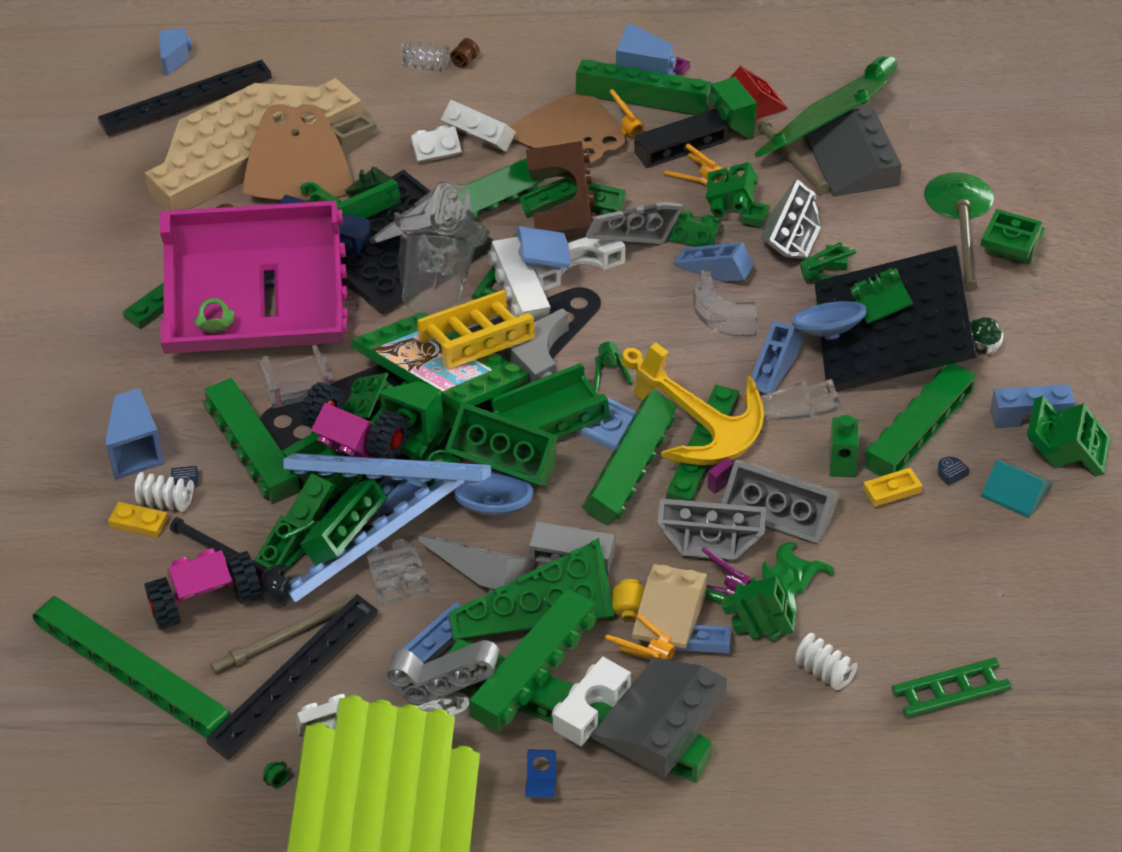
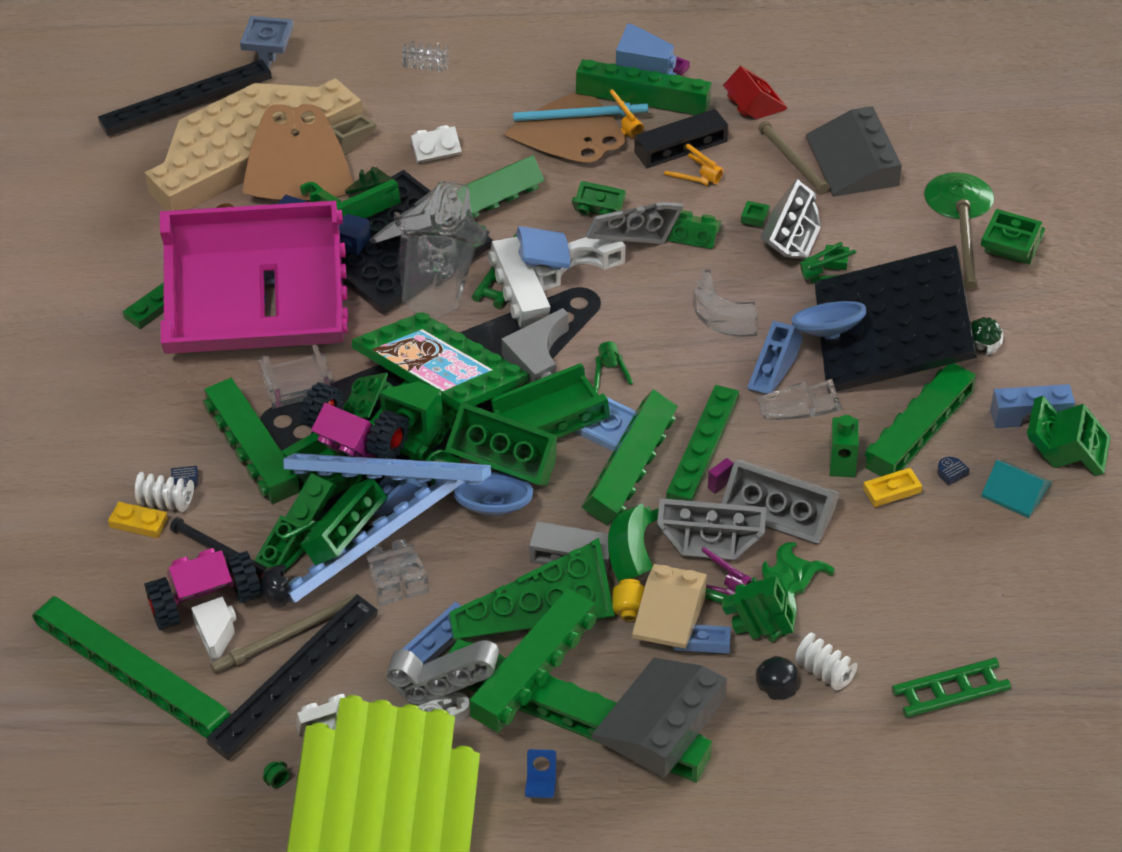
medium blue slope [105,388,164,480] -> none
medium blue slope [159,28,193,75] -> none
bright green piece [194,298,235,335] -> none
yellow fence [417,290,535,369] -> none
light grey wedge [418,536,536,593] -> none
white arch [441,100,516,152] -> none
reddish brown wheel [450,38,480,68] -> none
green tile [519,178,591,218] -> none
reddish brown arch [526,141,596,240] -> none
white arch [552,657,631,747] -> none
light orange plant [605,614,675,660] -> none
yellow piece [621,342,764,465] -> none
medium blue slope [674,242,754,282] -> none
green hips [705,162,758,218] -> none
green slope [708,77,757,139] -> none
green wing [755,56,897,157] -> none
green hinge [850,268,913,324] -> none
none -> white slope [191,597,237,662]
none -> sand blue bracket [240,16,294,68]
none -> medium azure bar [513,102,648,121]
none -> green arch [608,503,659,582]
none -> black hair [755,656,799,700]

